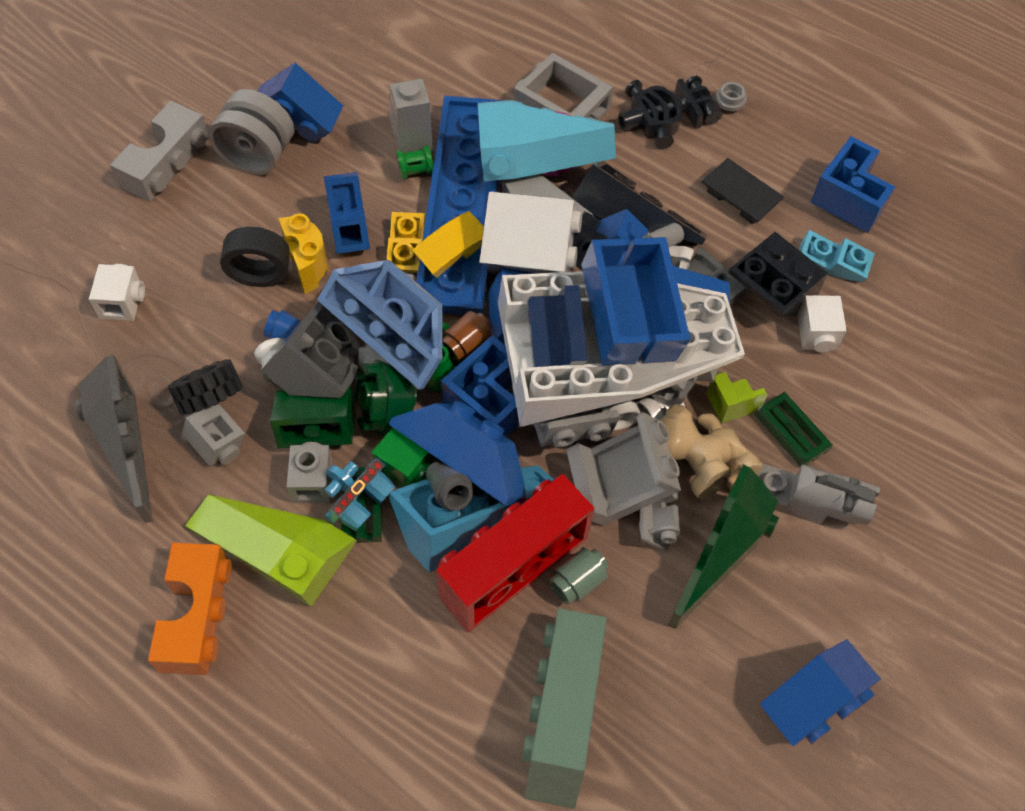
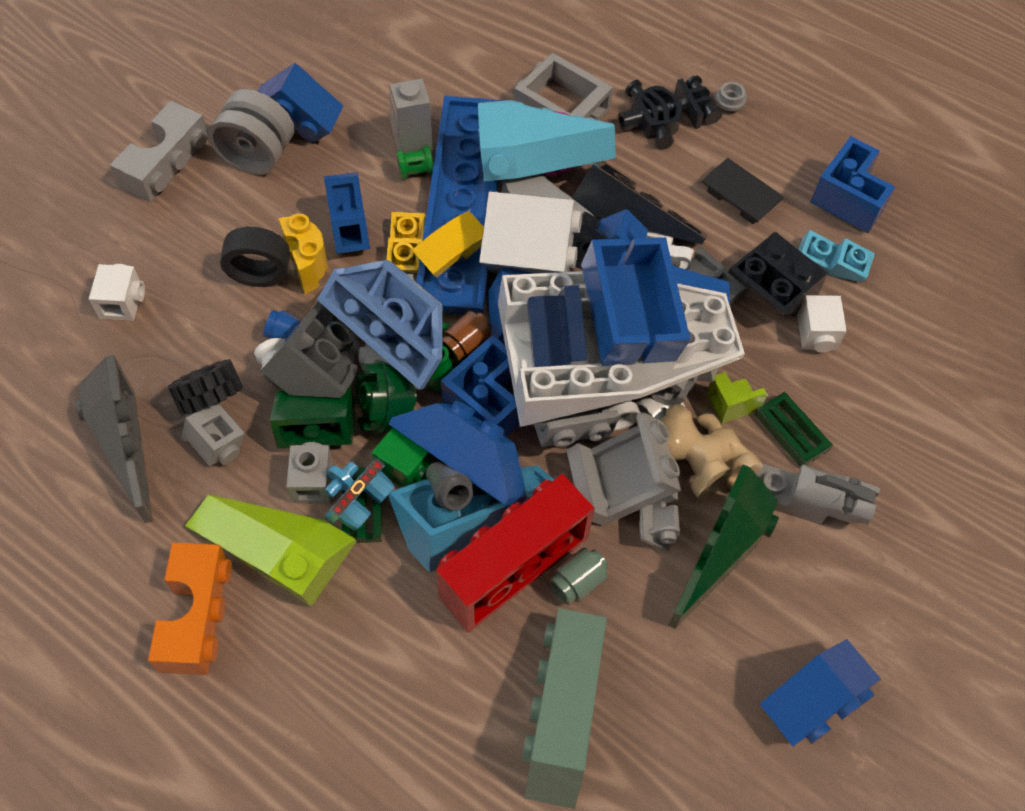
light grey piece [642,223,684,247] -> none

